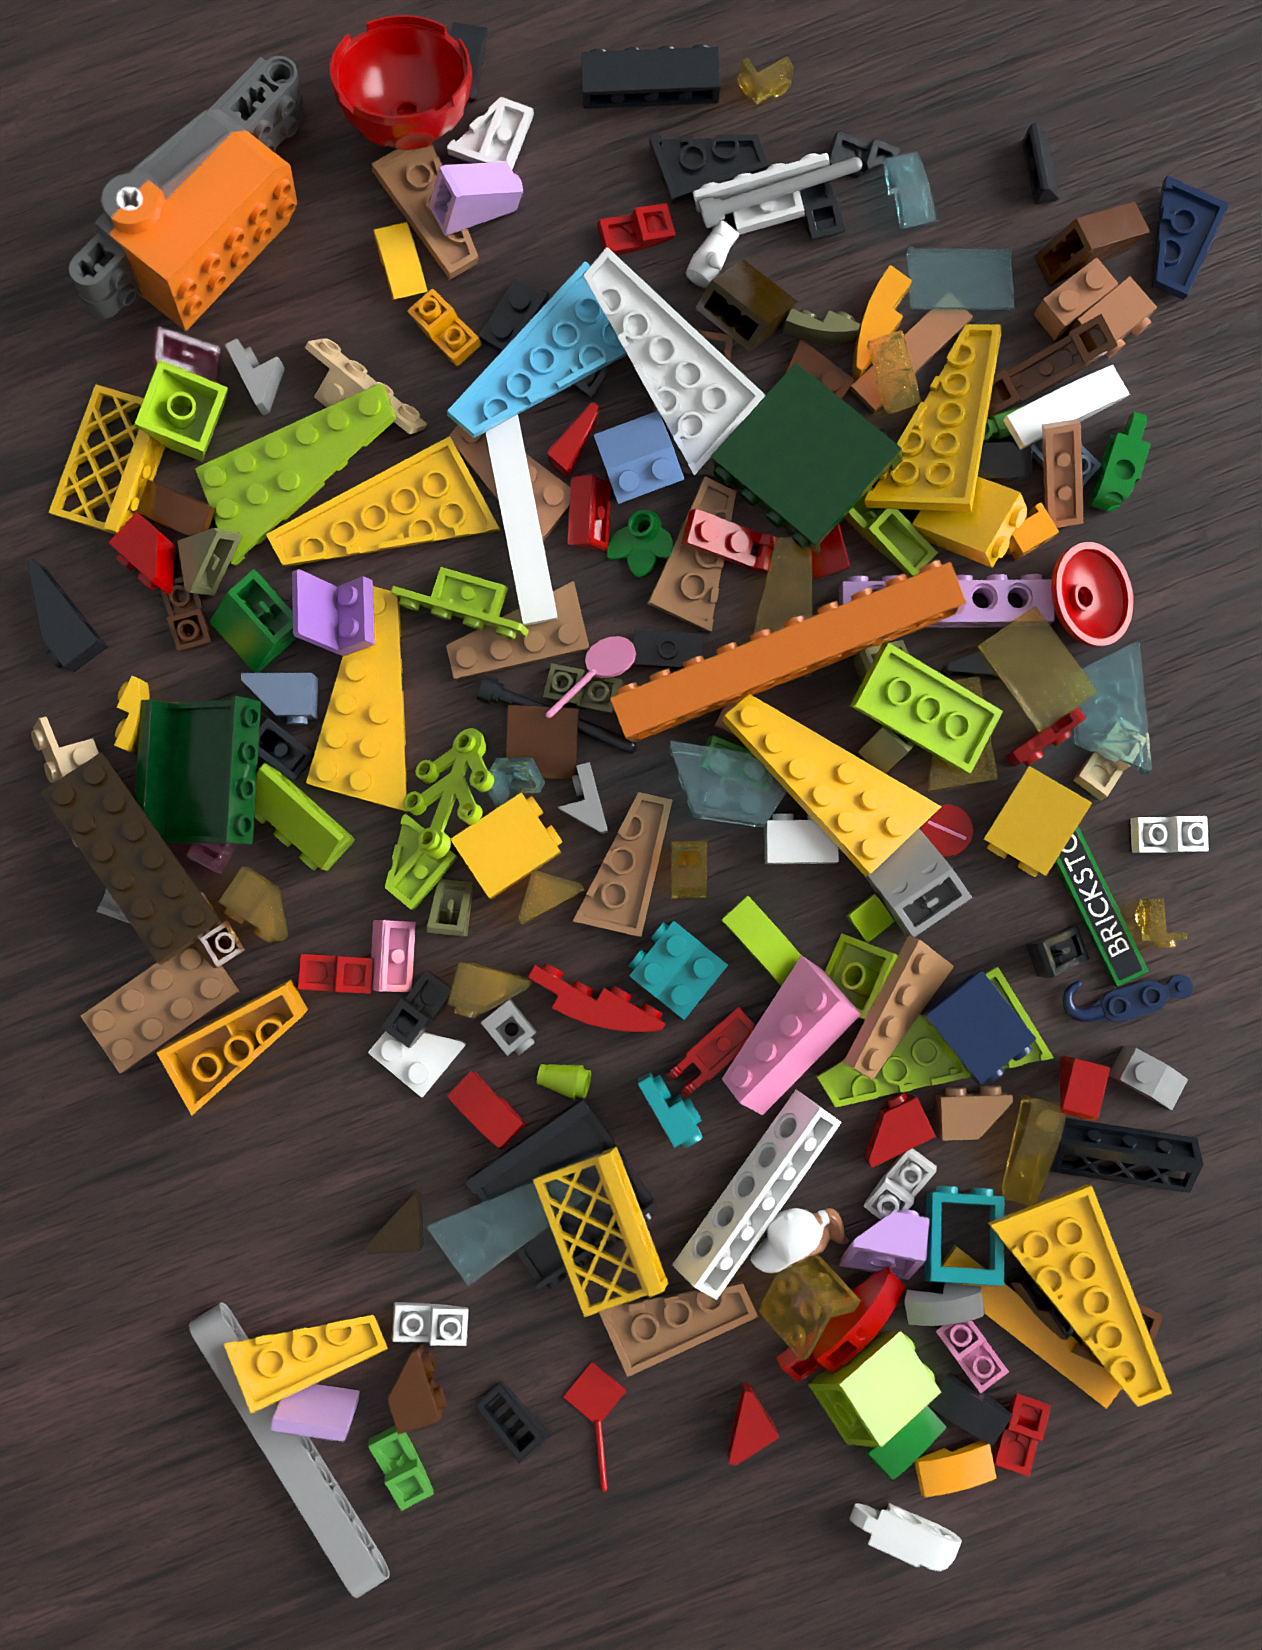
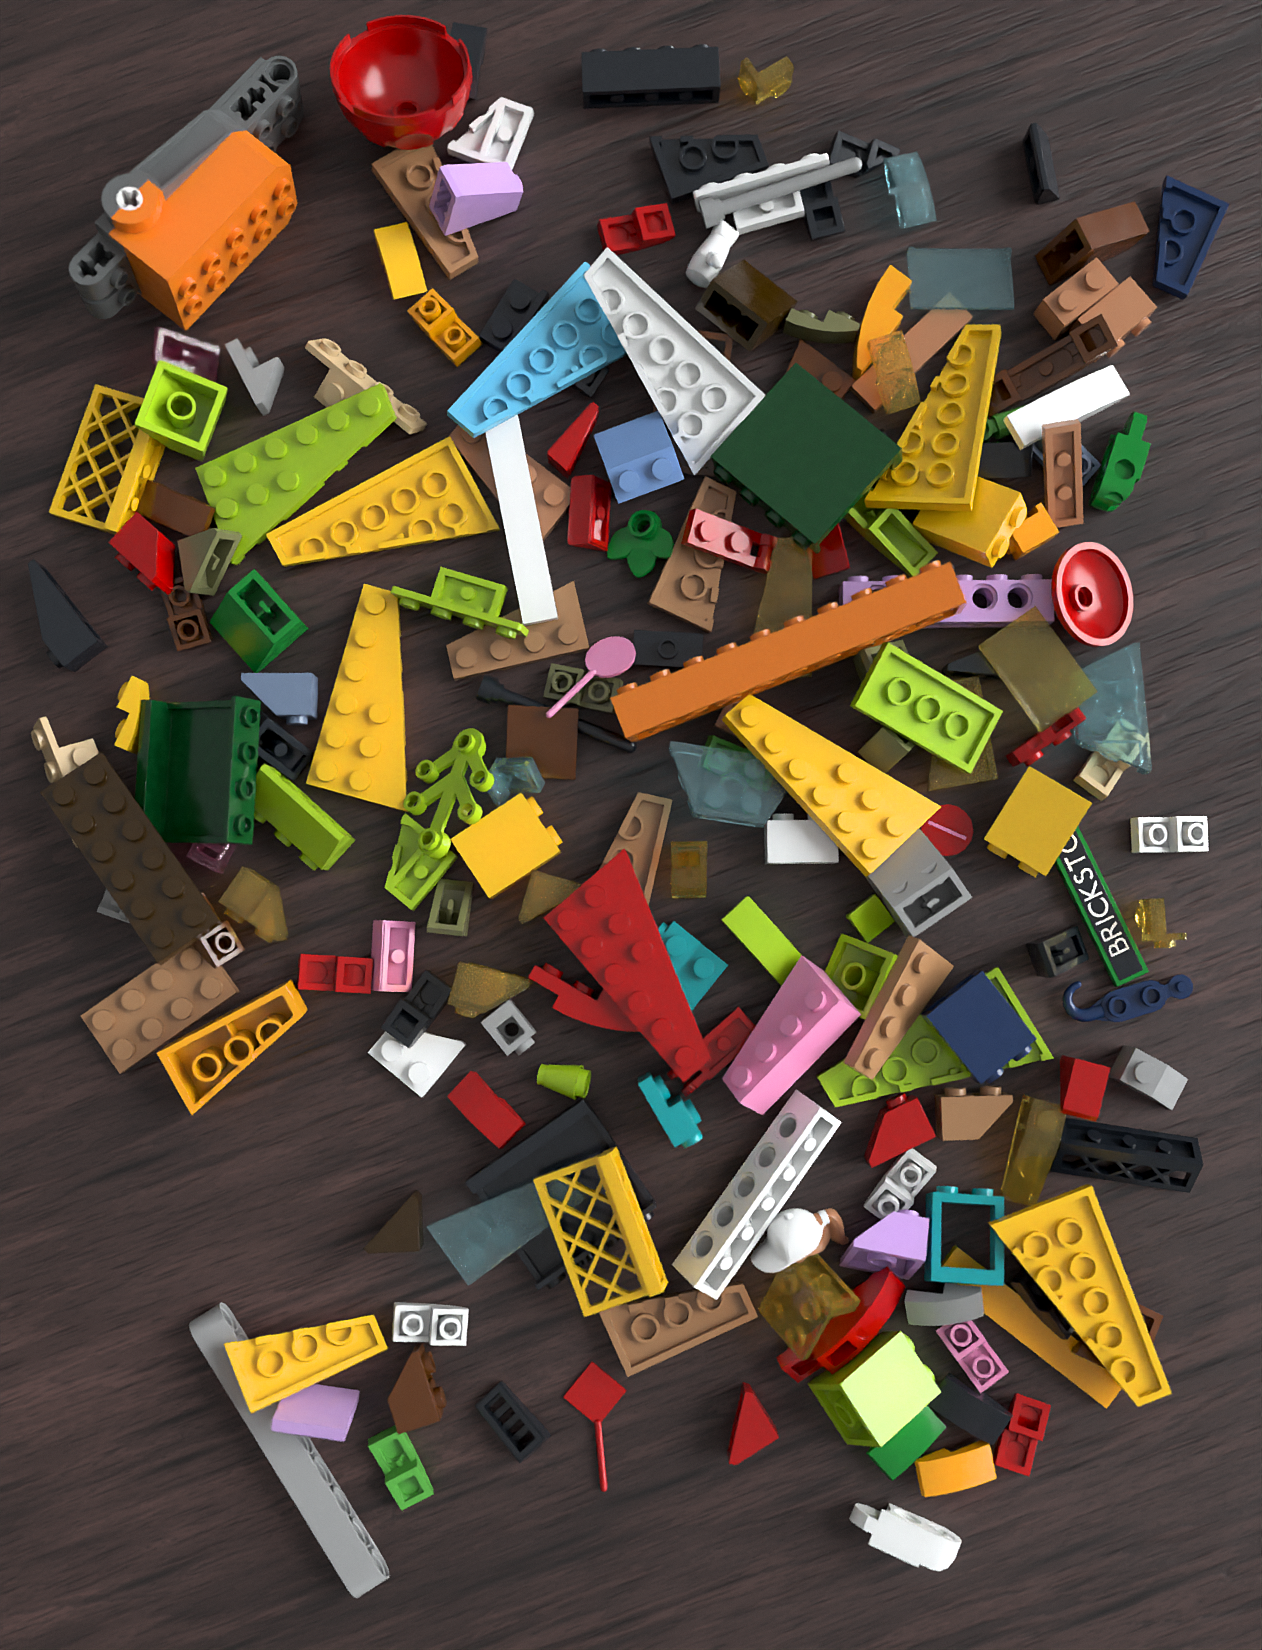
medium lavender bracket [292,569,375,656] -> none
light grey slope [558,762,608,834] -> none
none -> red wing [544,848,711,1082]

